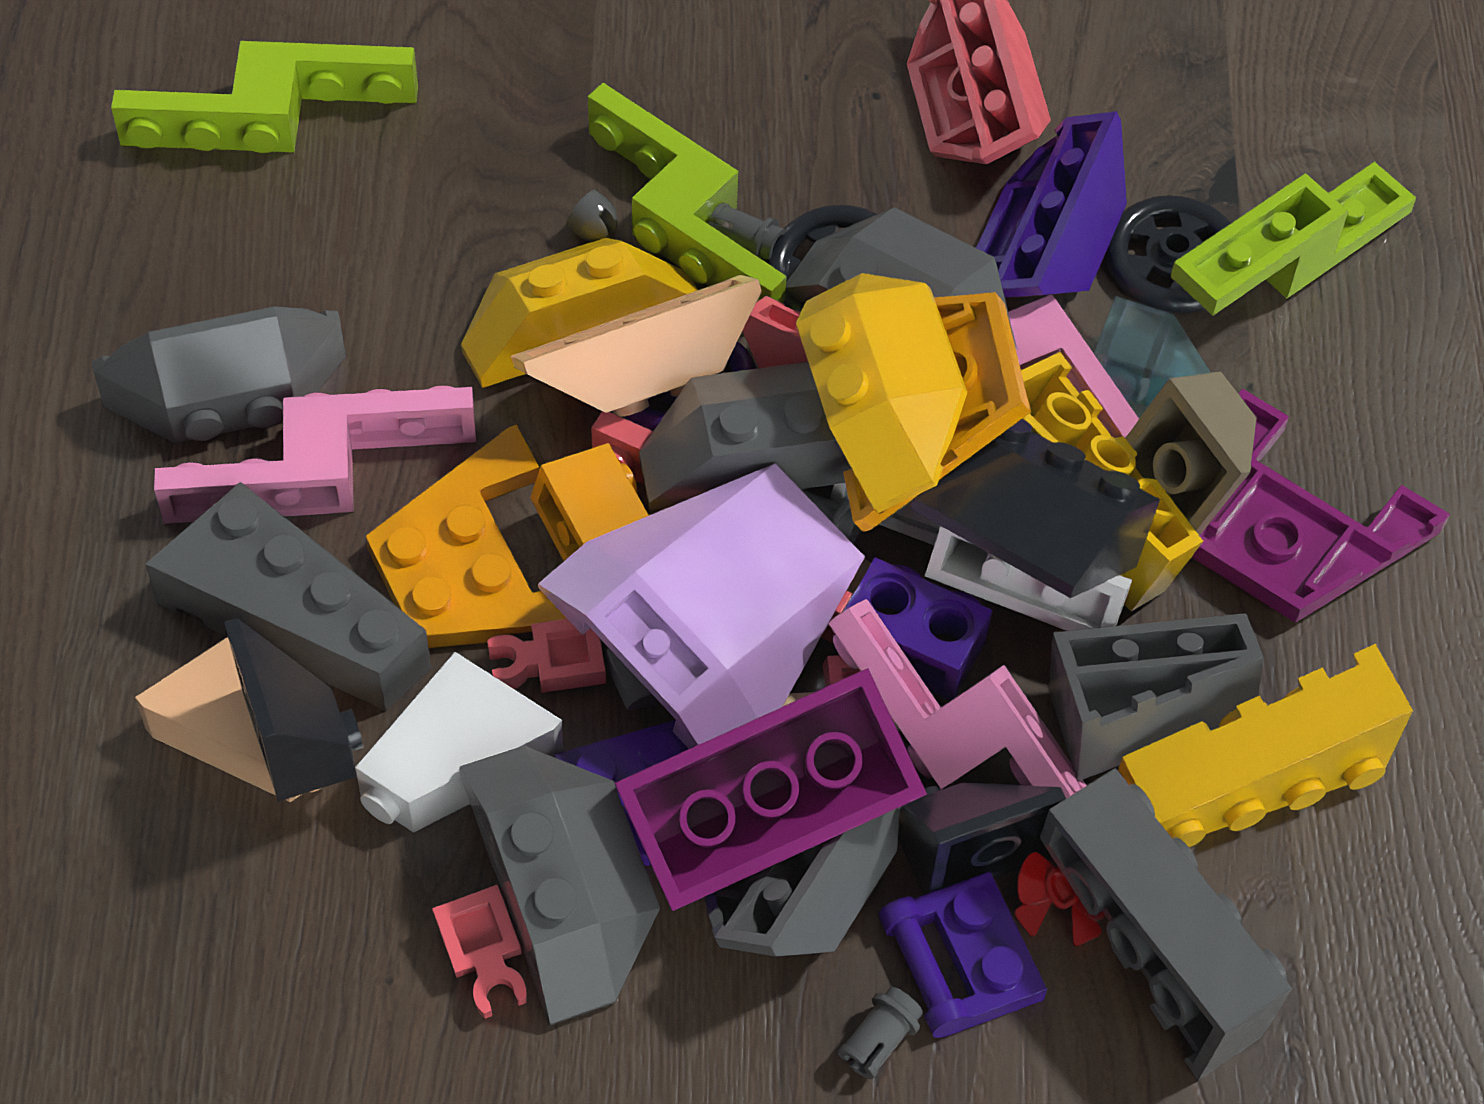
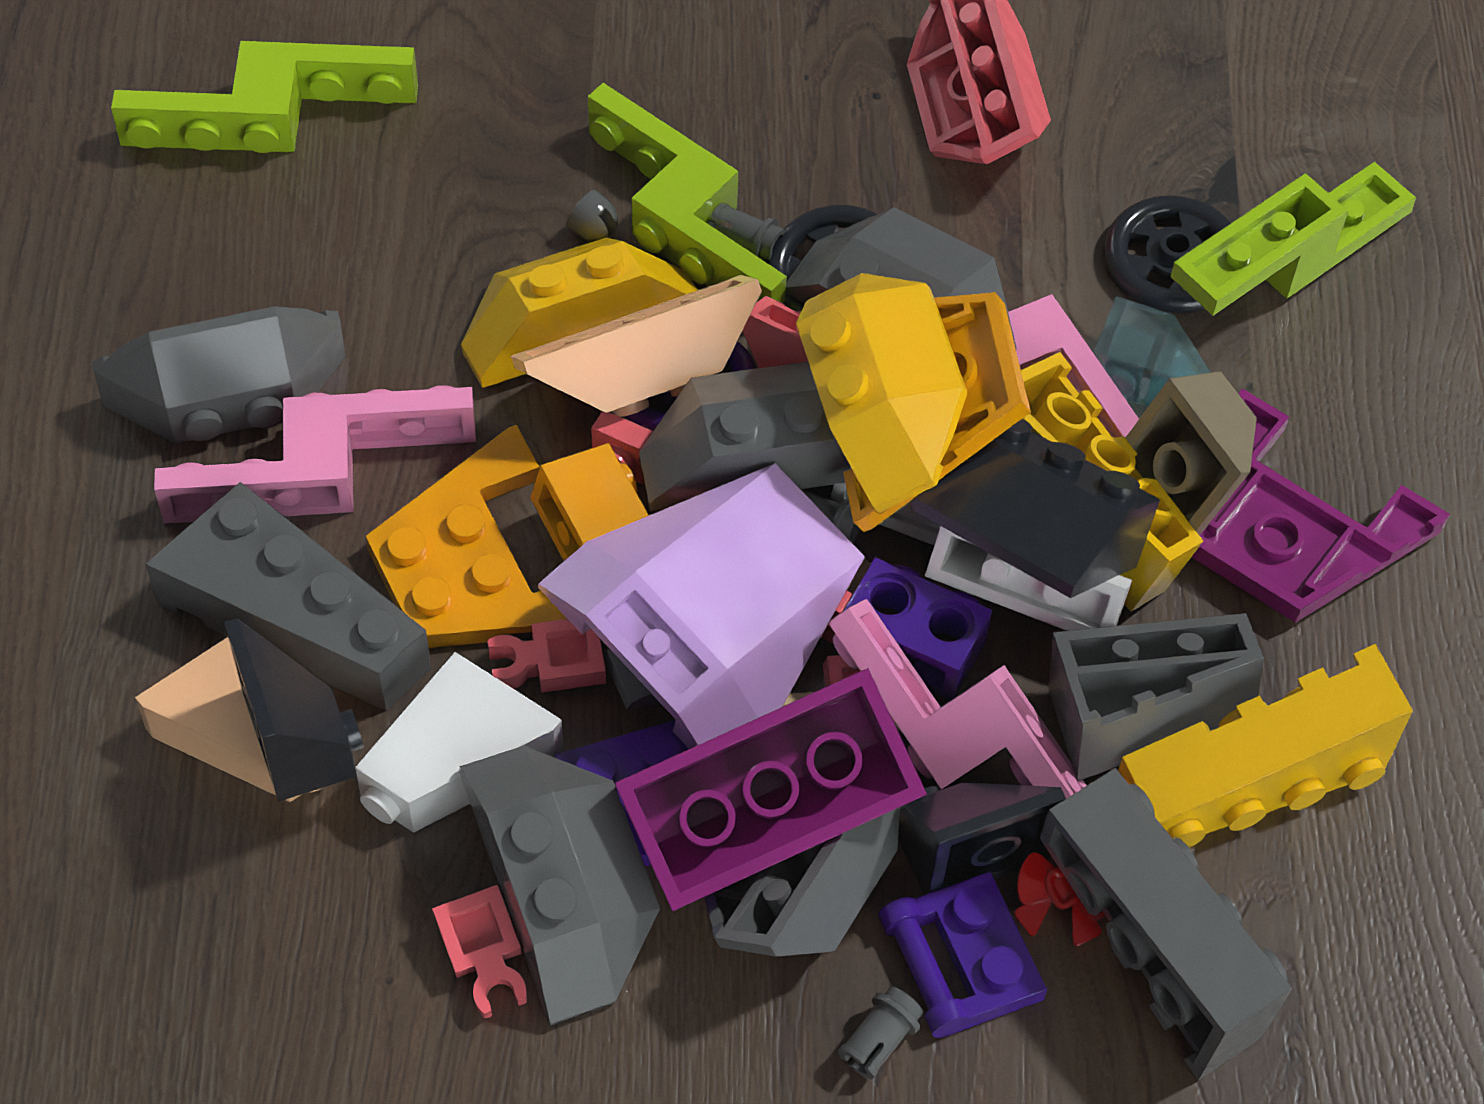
dark purple wedge [976,111,1127,298] -> none

